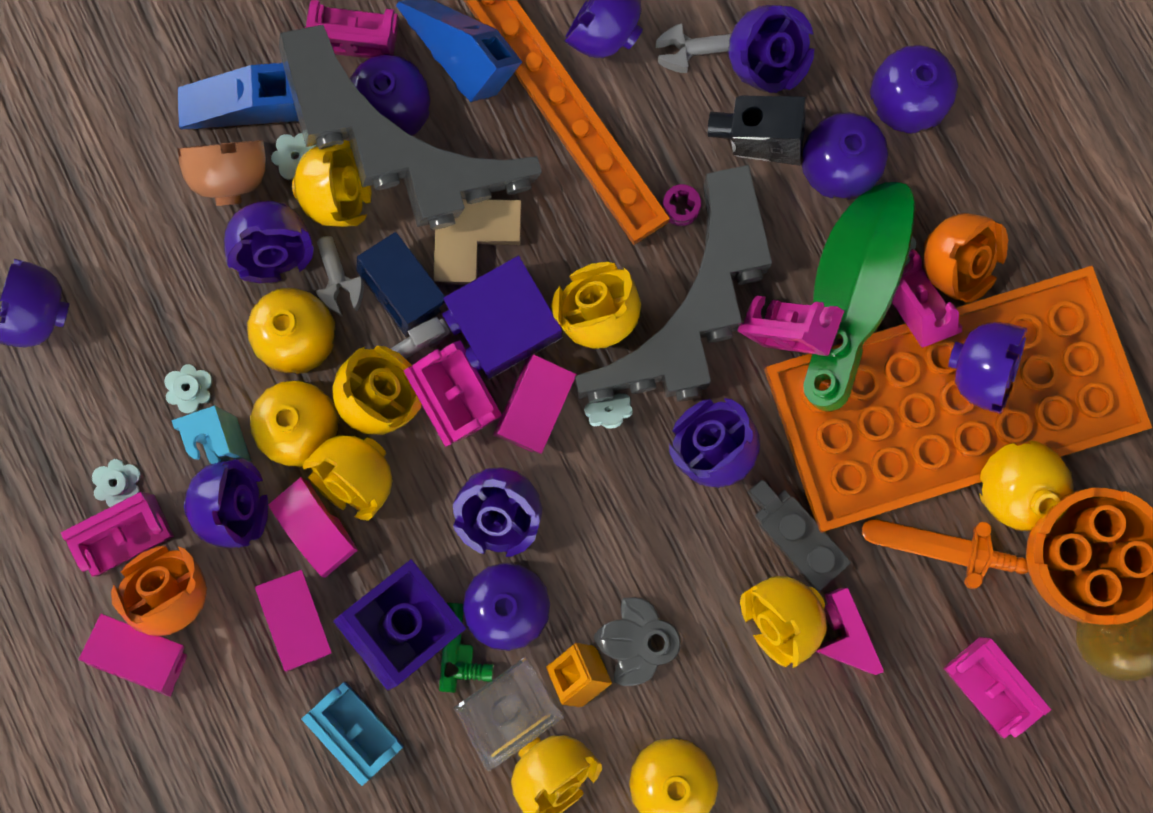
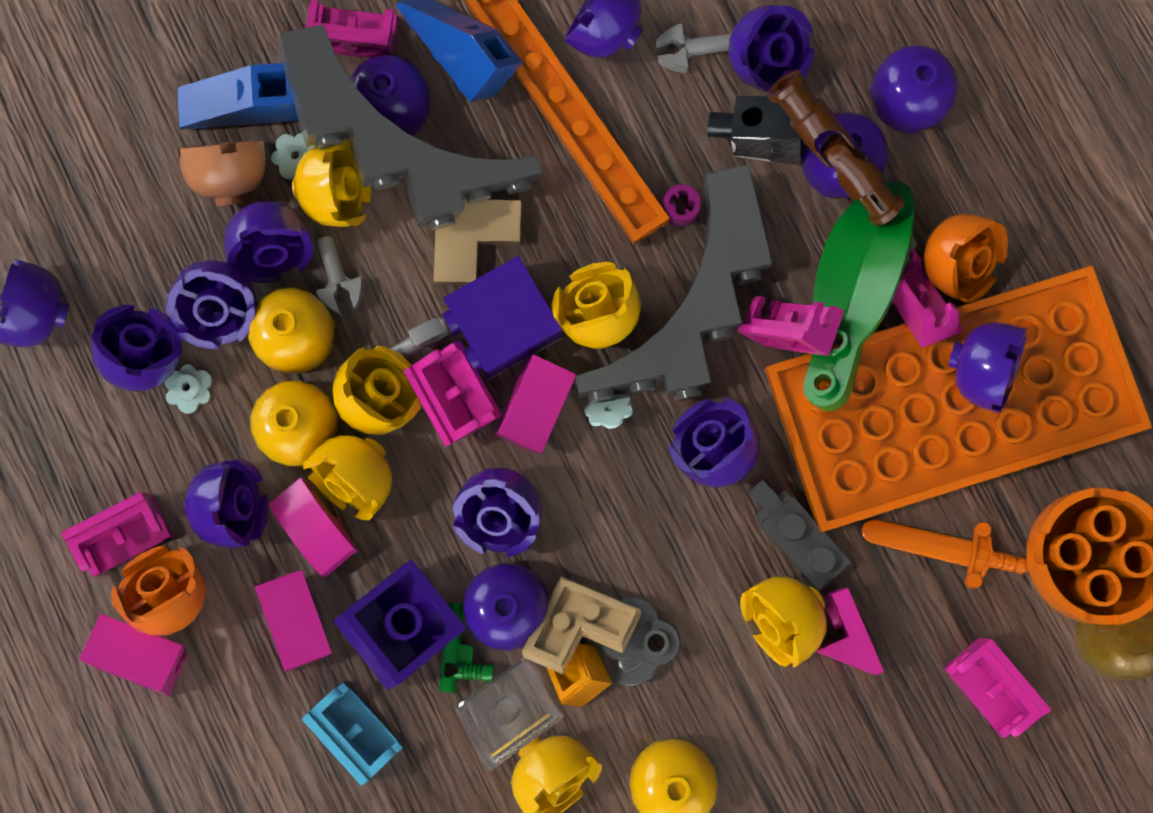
light aqua plant [92,459,141,507] -> none
medium azure hinge [171,405,251,464] -> none
dark blue hinge [356,232,445,337] -> none
yellow cylinder [979,441,1074,531] -> none
none -> dark purple cylinder [91,305,182,391]
none -> dark purple cylinder [166,260,257,349]
none -> tan tile [522,576,641,674]
none -> reddish brown piece [767,70,904,226]

